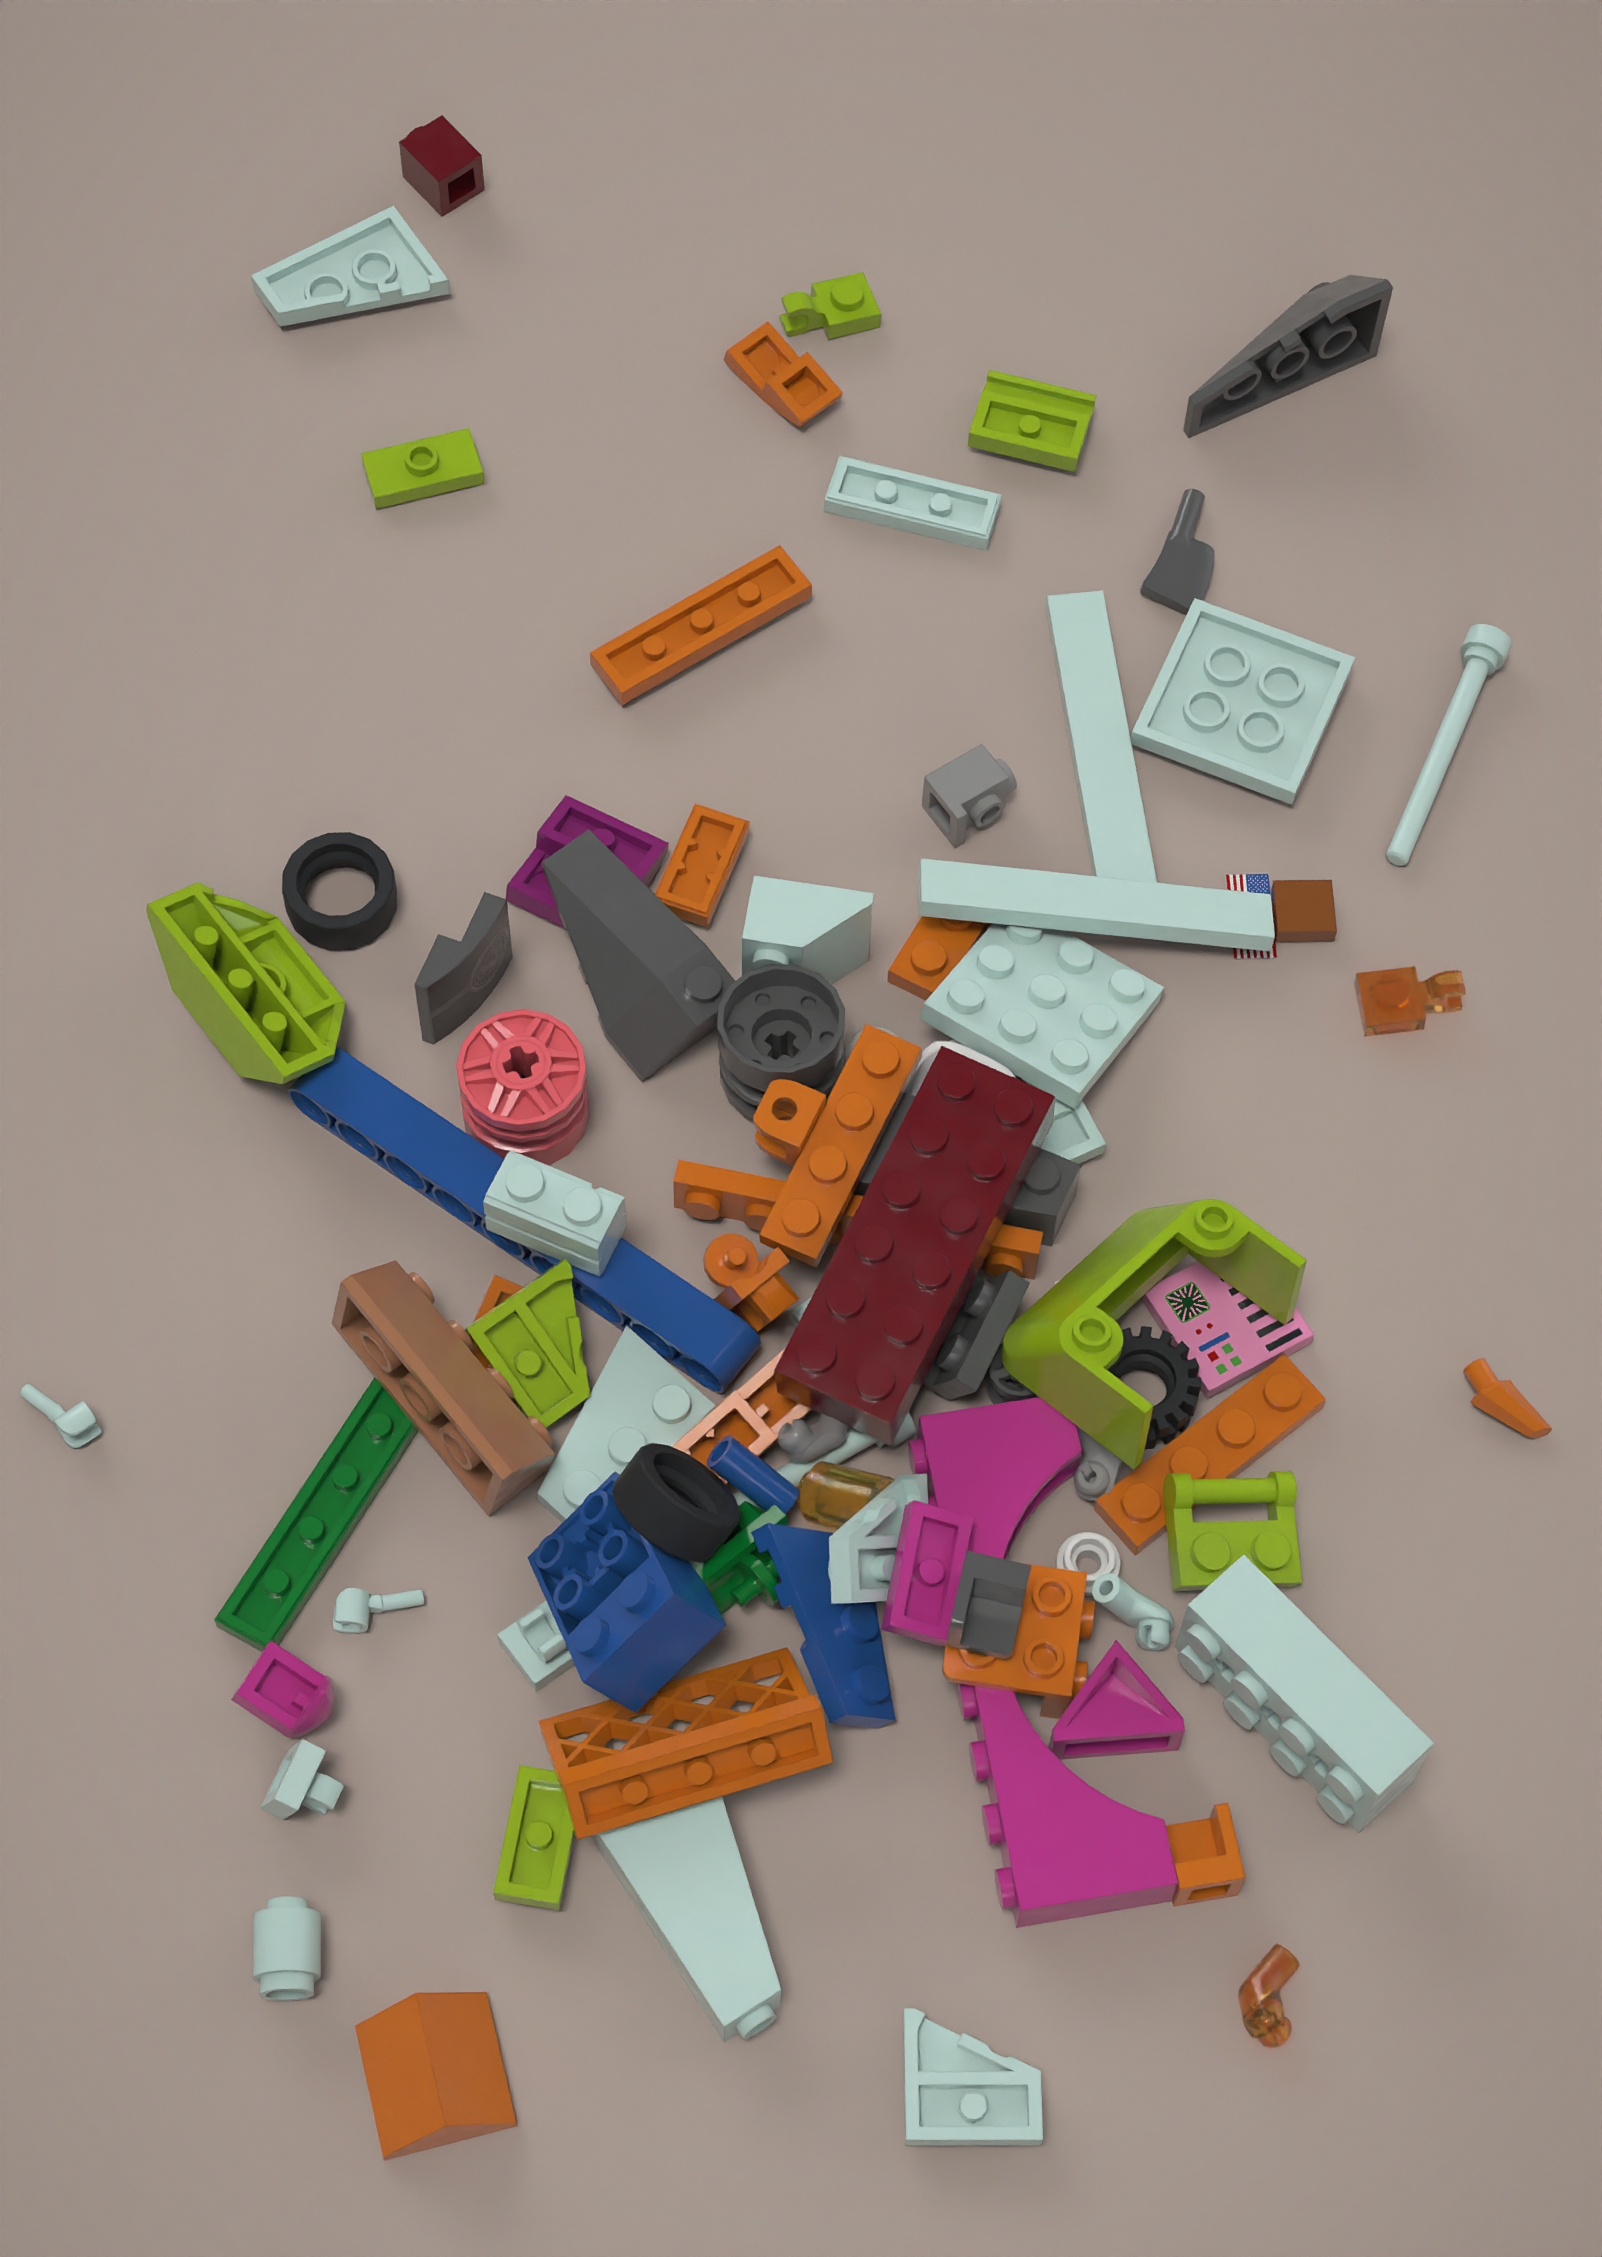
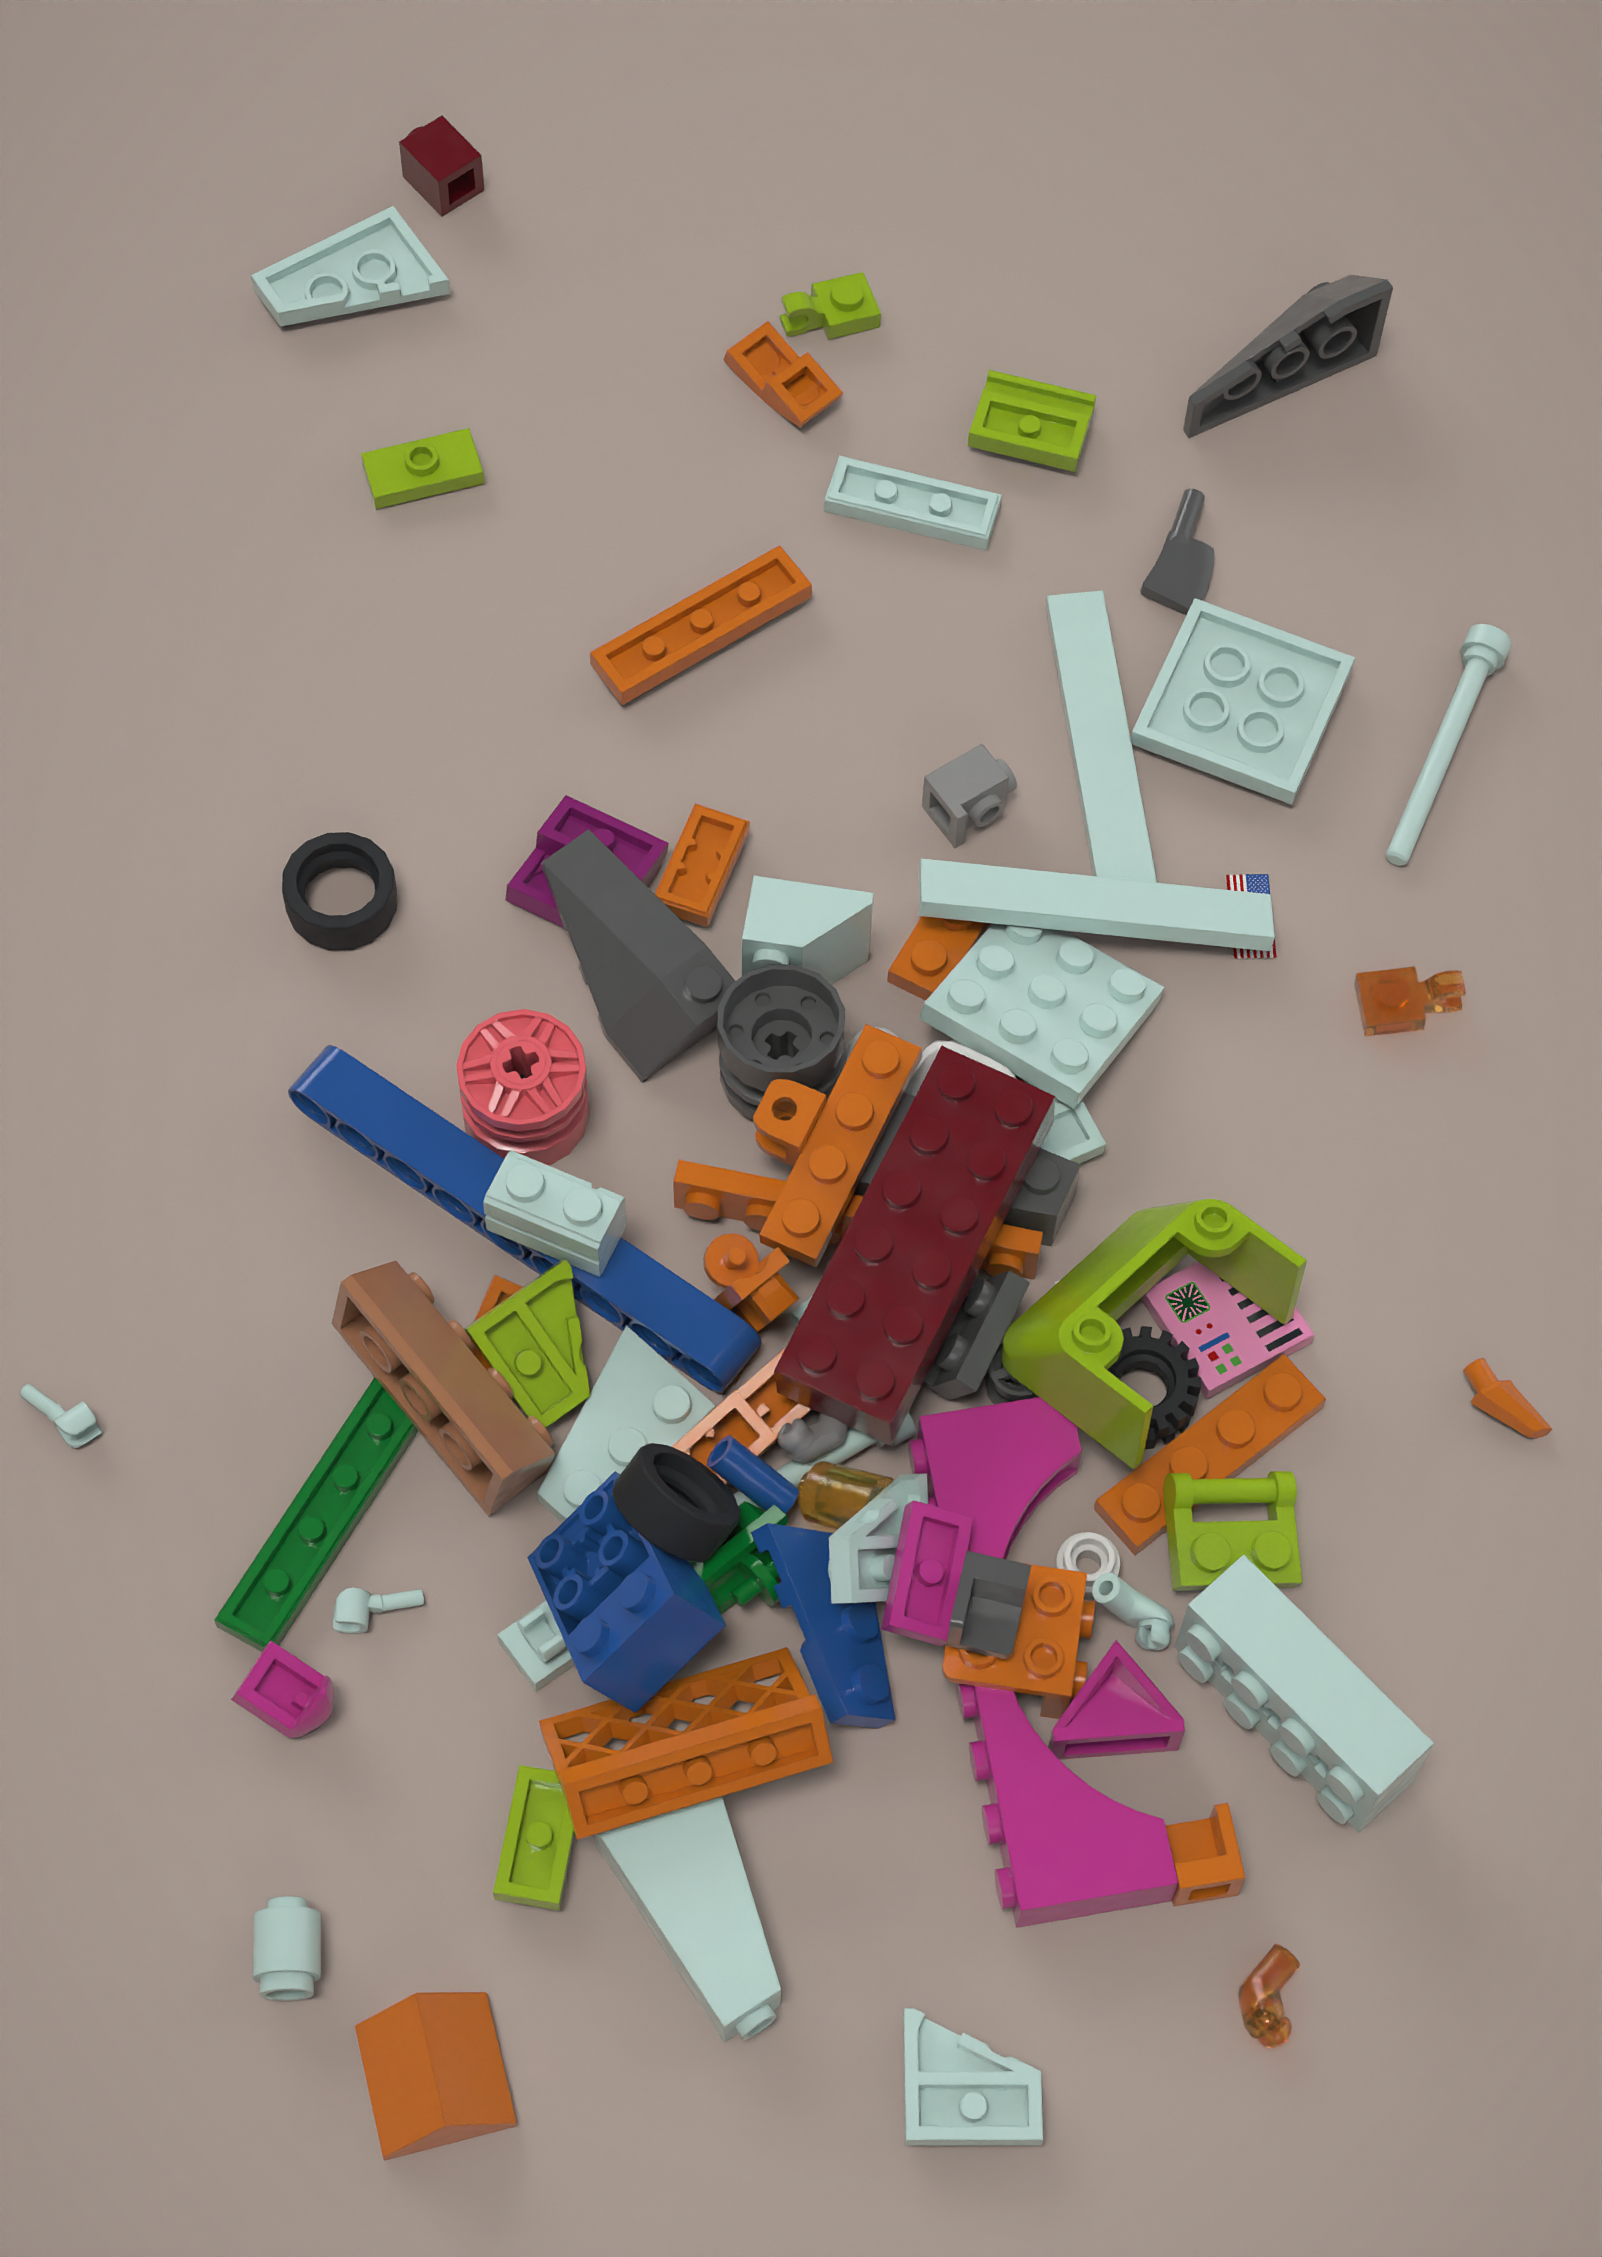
lime wedge [146,882,346,1084] -> none
light aqua tile [260,1739,344,1820] -> none
slope [414,892,513,1045] -> none
light grey arm [1074,1426,1122,1501] -> none
dark orange tile [1271,880,1337,942] -> none

